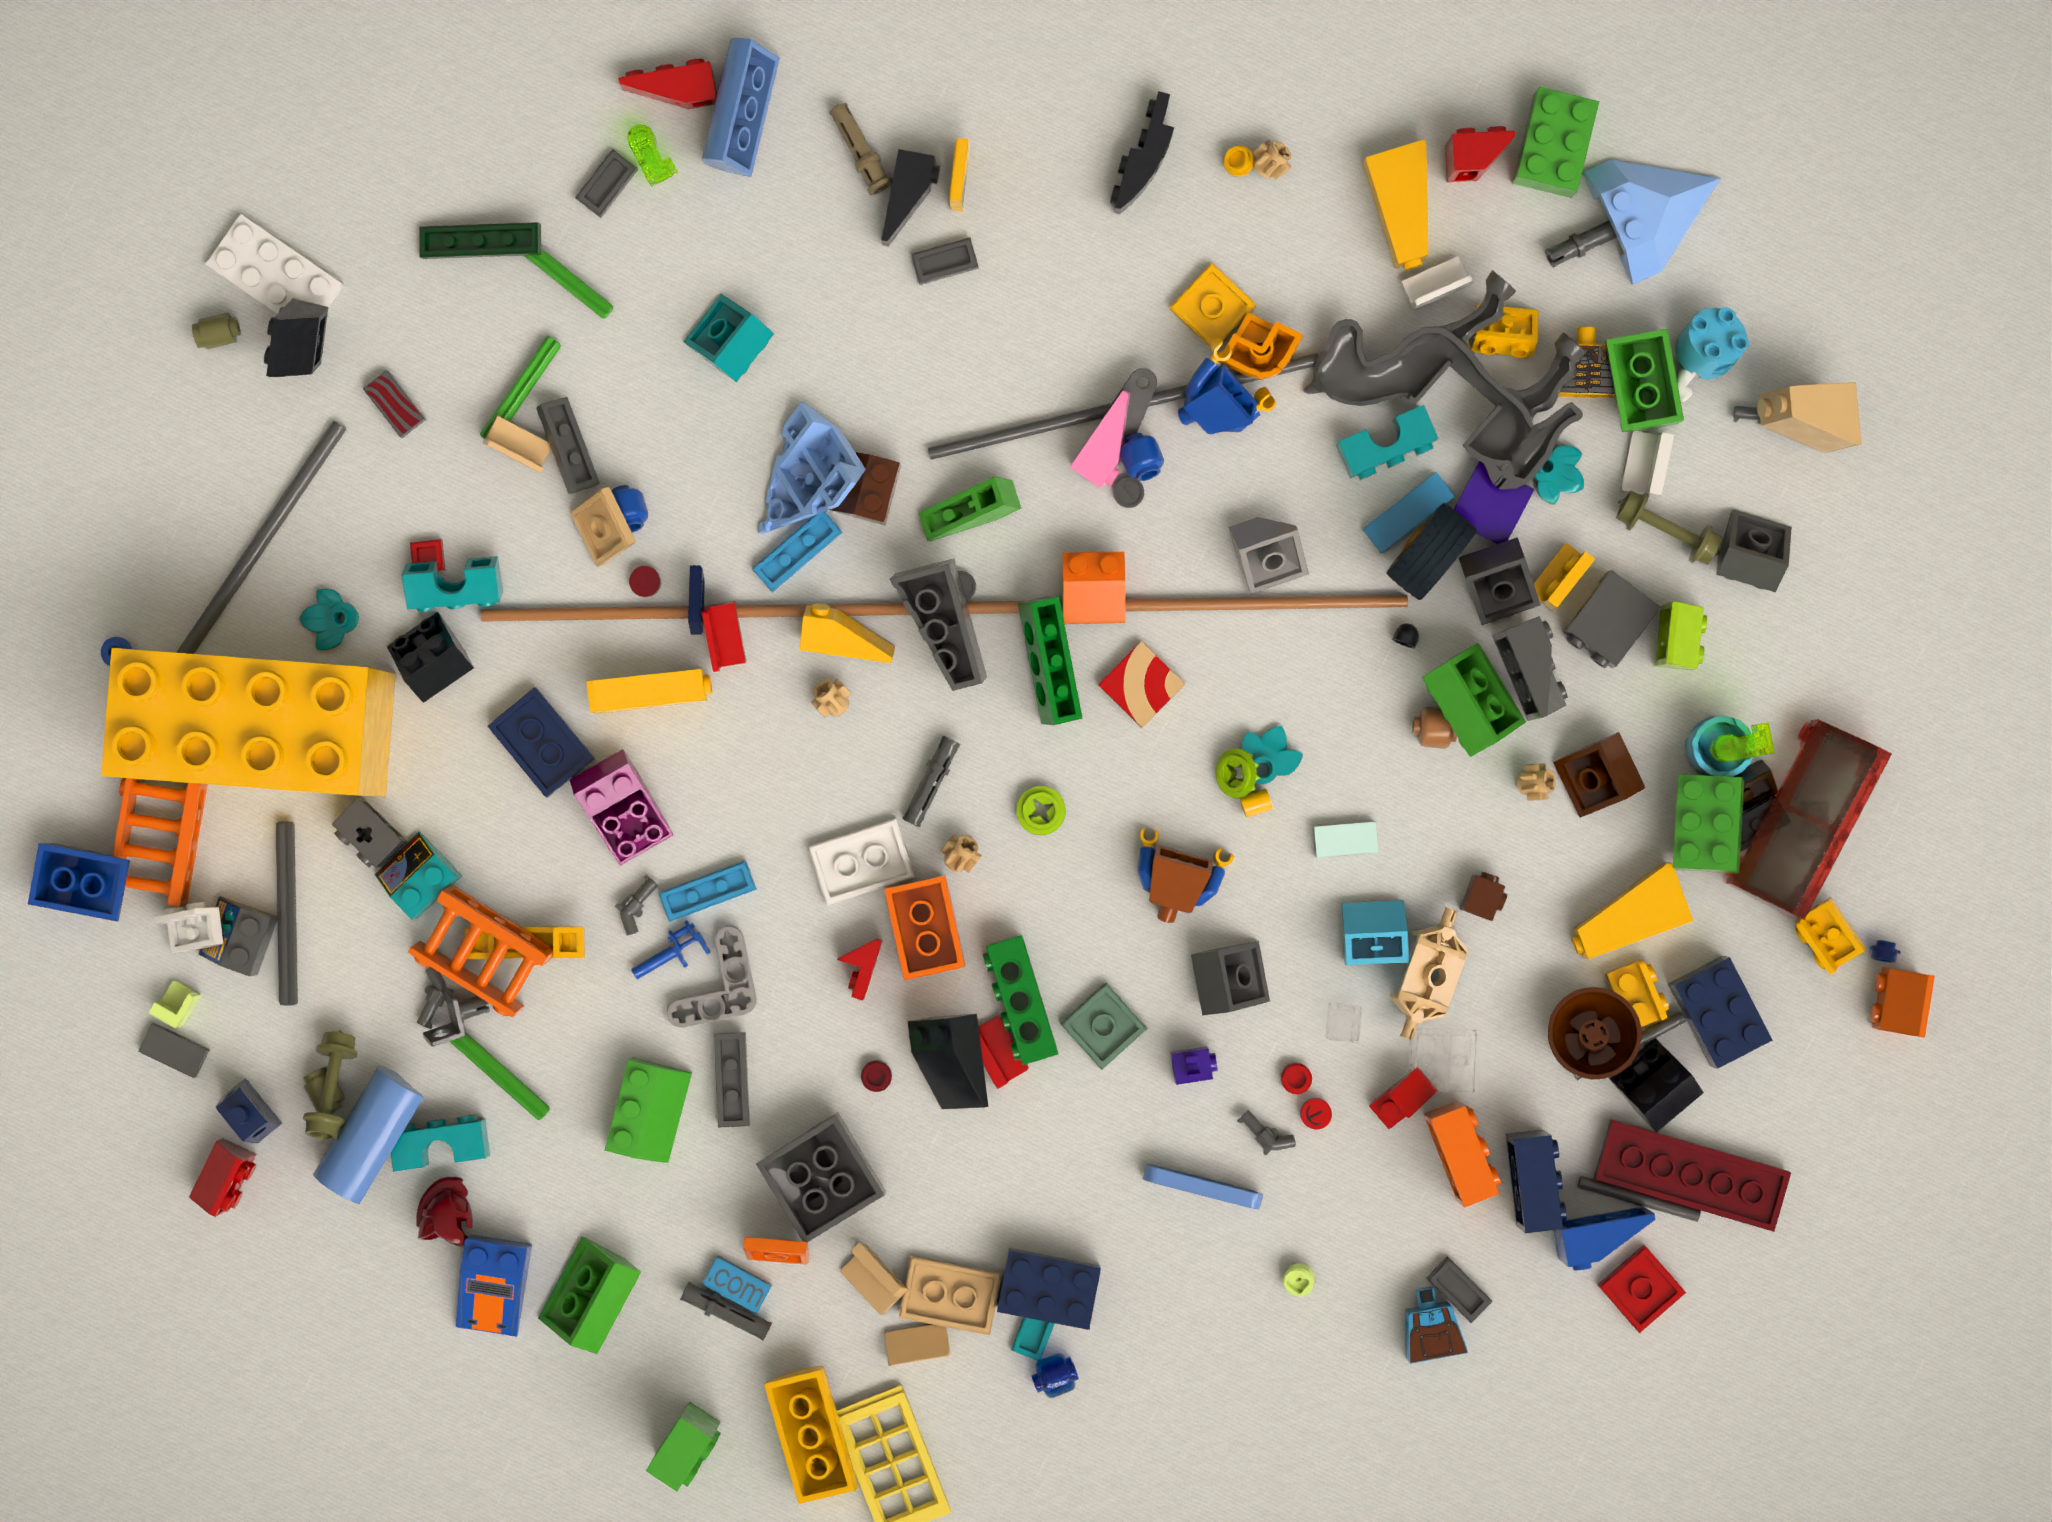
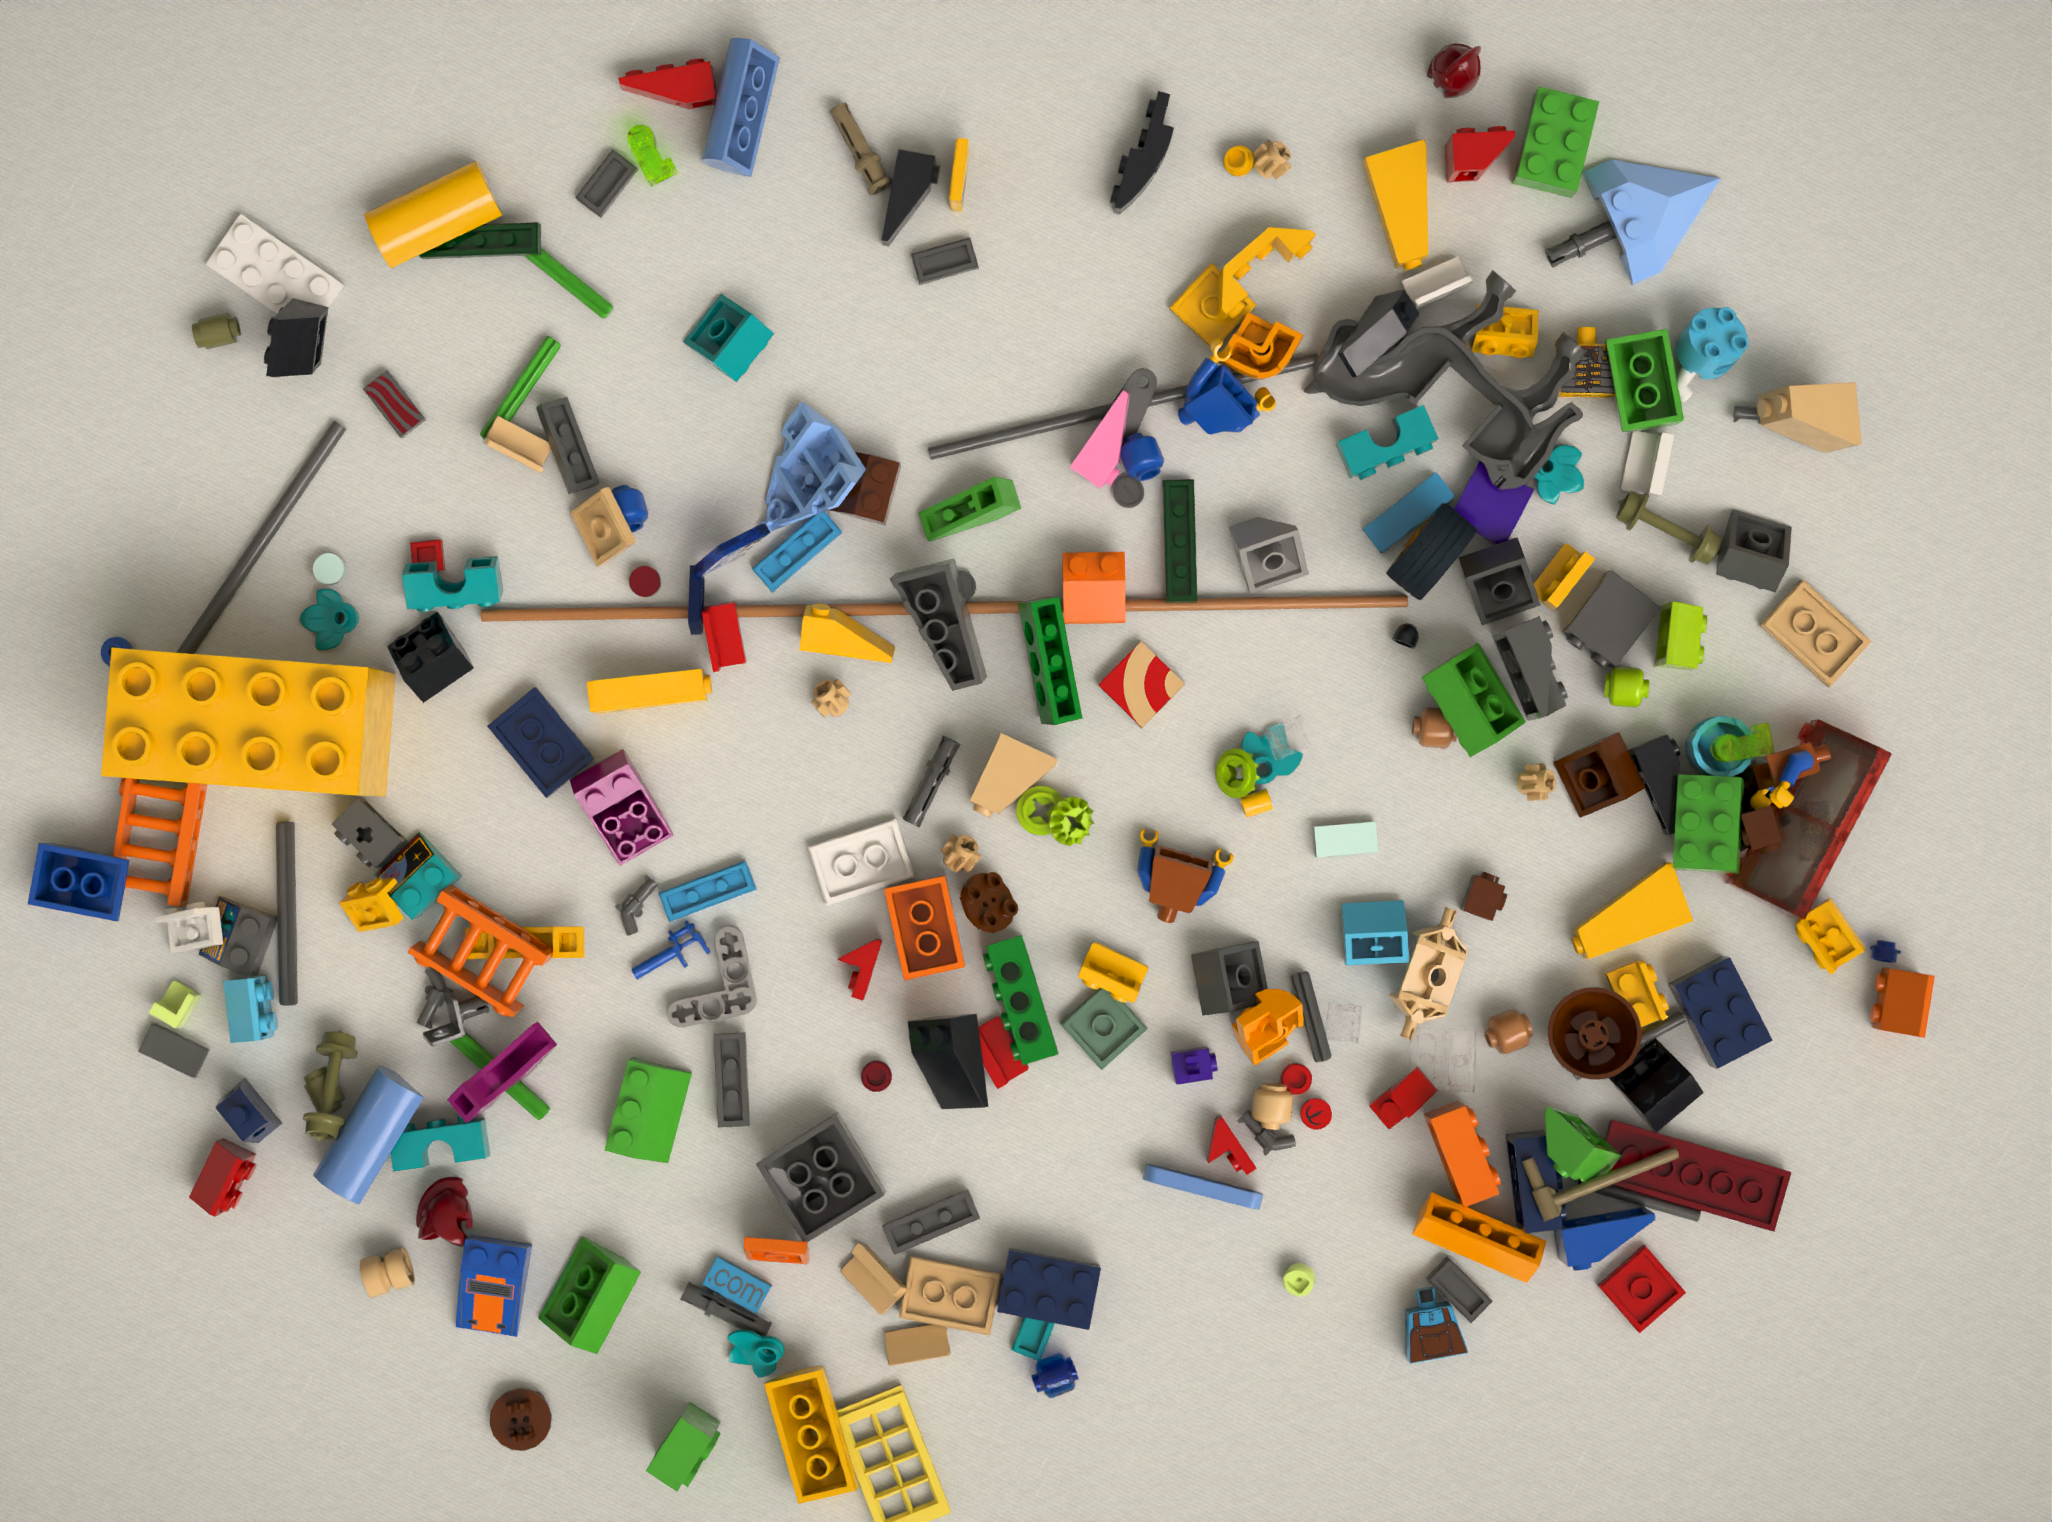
none -> medium azure slope [223,975,278,1043]
none -> light aqua tile [313,553,346,585]
none -> yellow bracket [339,877,404,932]
none -> tan wheel [360,1247,415,1298]
none -> yellow brick [364,161,502,268]
none -> magenta arch [447,1021,557,1123]
none -> reddish brown plate [490,1388,552,1451]
none -> clear blue tile [692,523,771,579]
none -> teal plate [727,1330,785,1378]
none -> dark grey plate [882,1189,980,1255]
none -> reddish brown plate [959,872,1018,933]
none -> tan slope [970,733,1058,817]
none -> lime gear [1049,797,1094,846]
none -> yellow bracket [1078,942,1148,1003]
none -> dark green tile [1163,479,1197,604]
none -> red slope [1207,1115,1257,1175]
none -> yellow slope [1217,227,1316,321]
none -> light orange brick [1231,989,1304,1066]
none -> tan head [1251,1083,1294,1130]
none -> clear panel [1264,714,1310,761]
none -> dark grey axle [1292,971,1332,1062]
none -> slope [1338,289,1419,378]
none -> light orange brick [1412,1192,1547,1283]
none -> dark red helmet [1427,43,1481,98]
none -> medium nougat head [1484,1009,1533,1054]
none -> dark tan bar [1522,1147,1679,1222]
none -> bright green slope [1545,1106,1622,1182]
none -> lime head [1604,667,1650,708]
none -> black slope [1628,735,1681,835]
none -> reddish brown brick [1740,805,1787,855]
none -> torso [1750,742,1831,810]
none -> tan tile [1759,579,1871,687]

